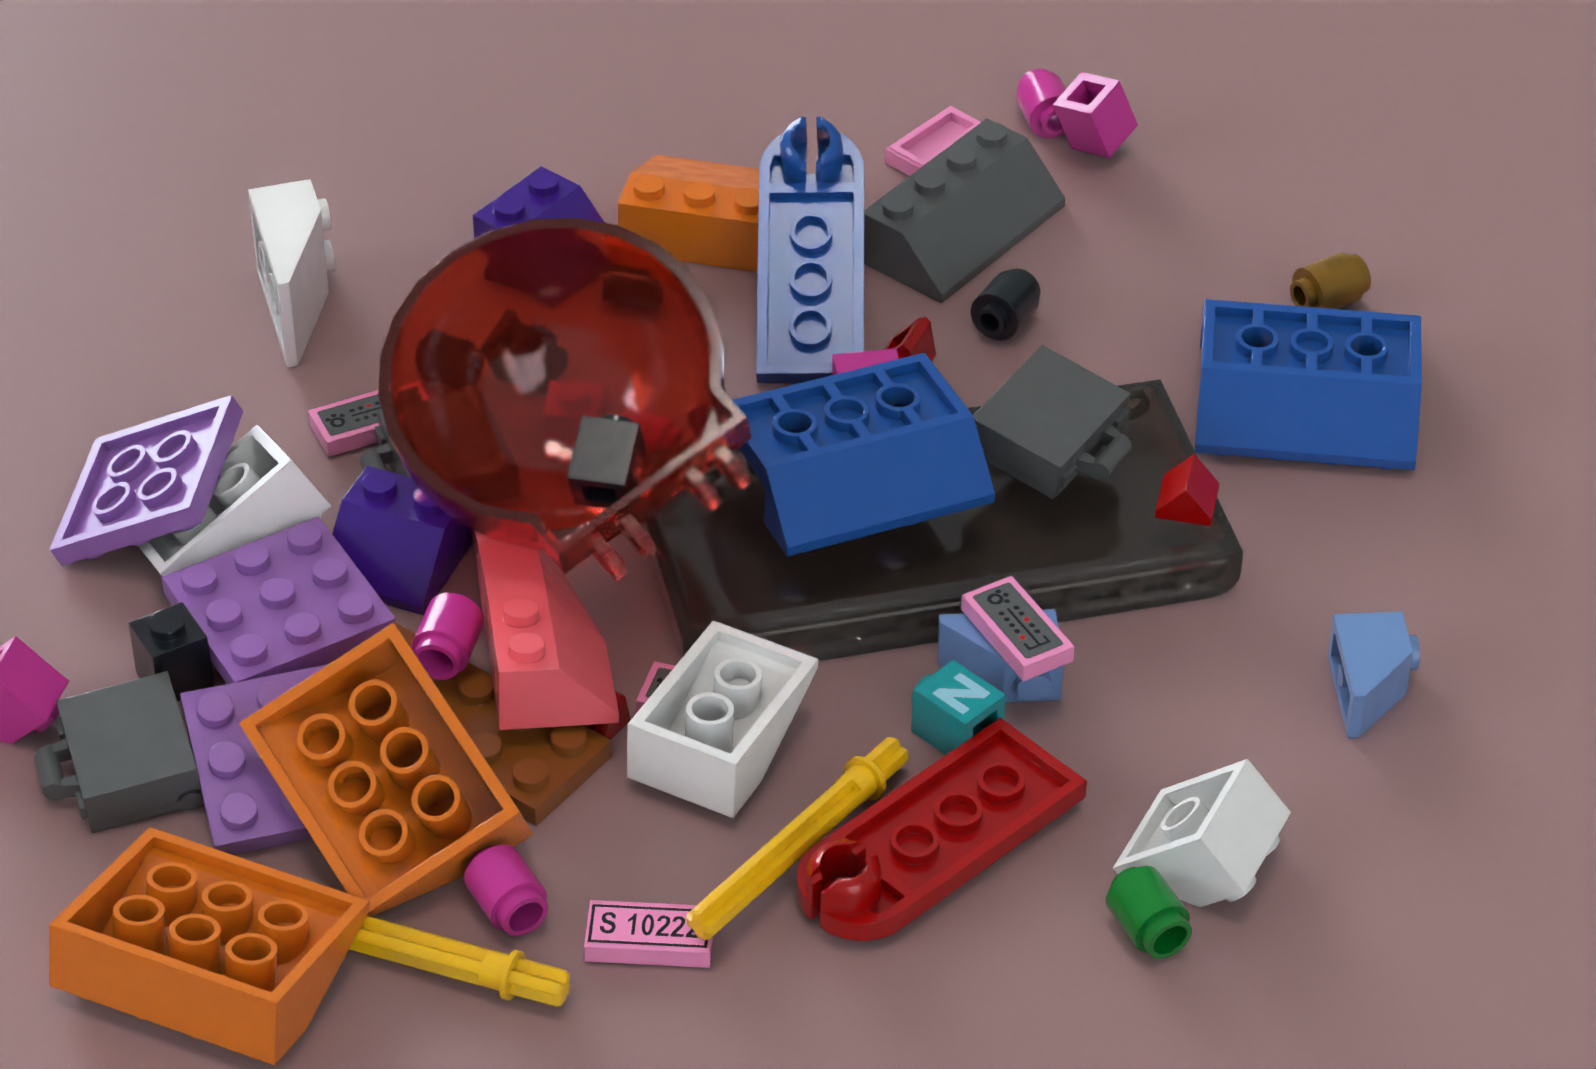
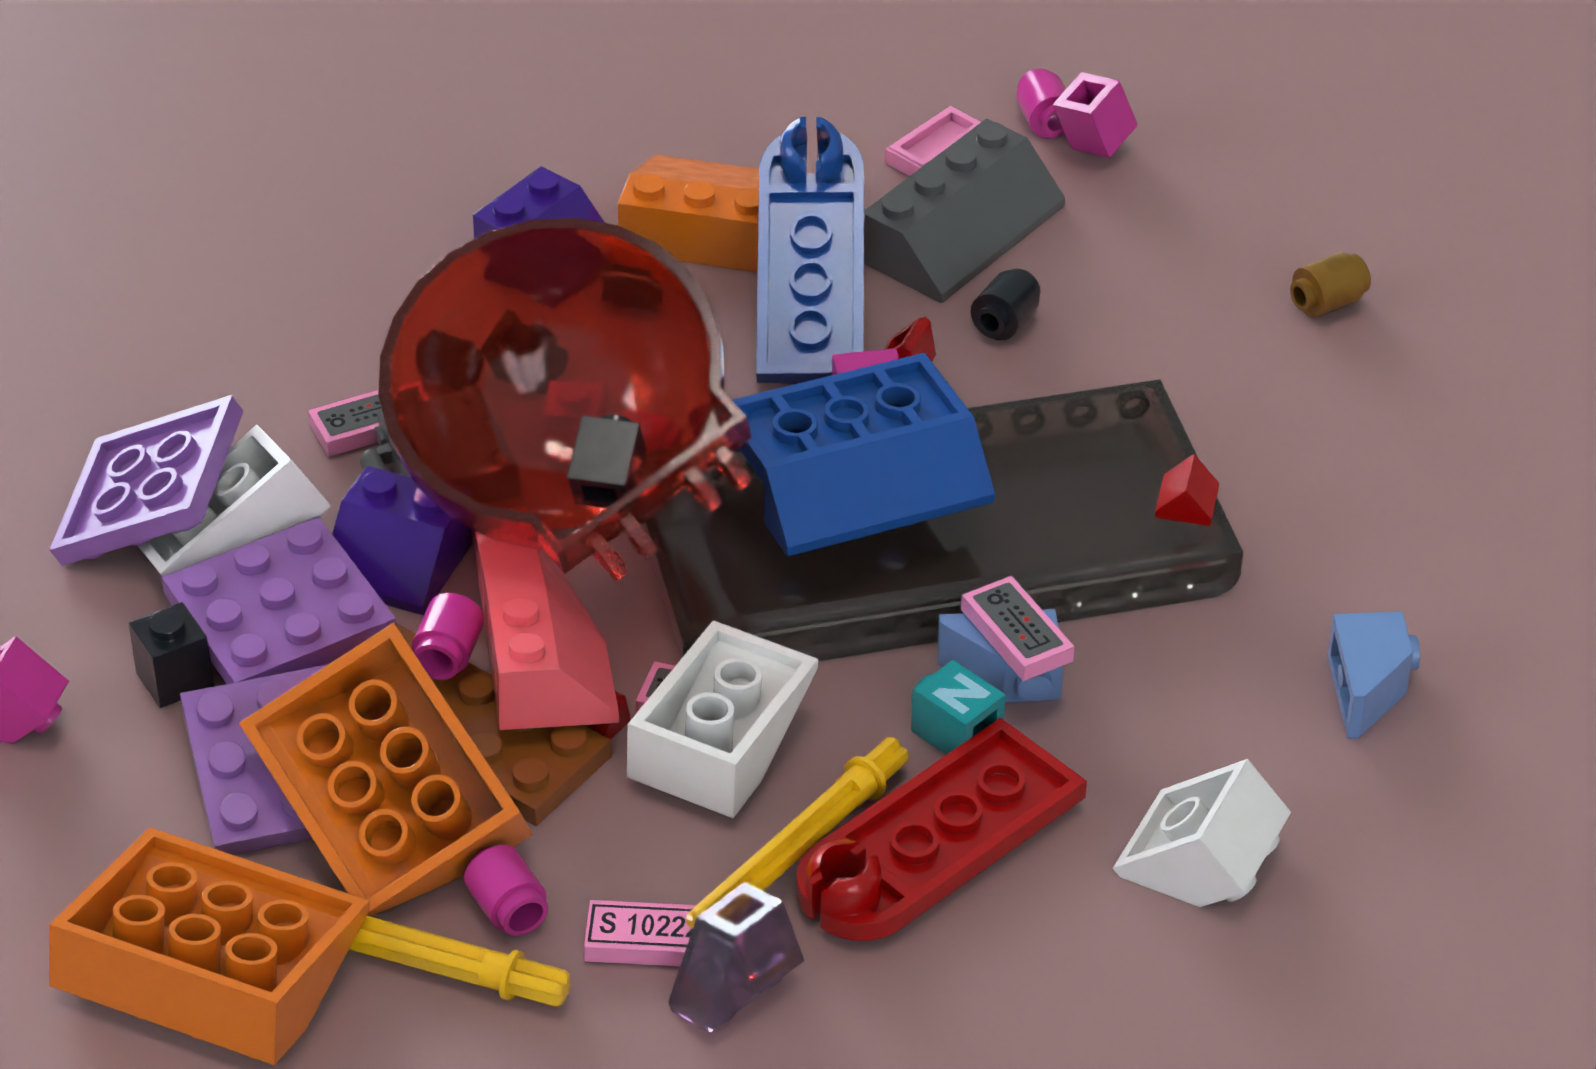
dark grey piece [34,671,203,833] -> none
white slope [248,179,335,368] -> none
dark grey piece [973,345,1132,500] -> none
green brick [1106,866,1192,959] -> none
blue slope [1194,299,1422,470] -> none
none -> clear purple slope [668,882,805,1033]

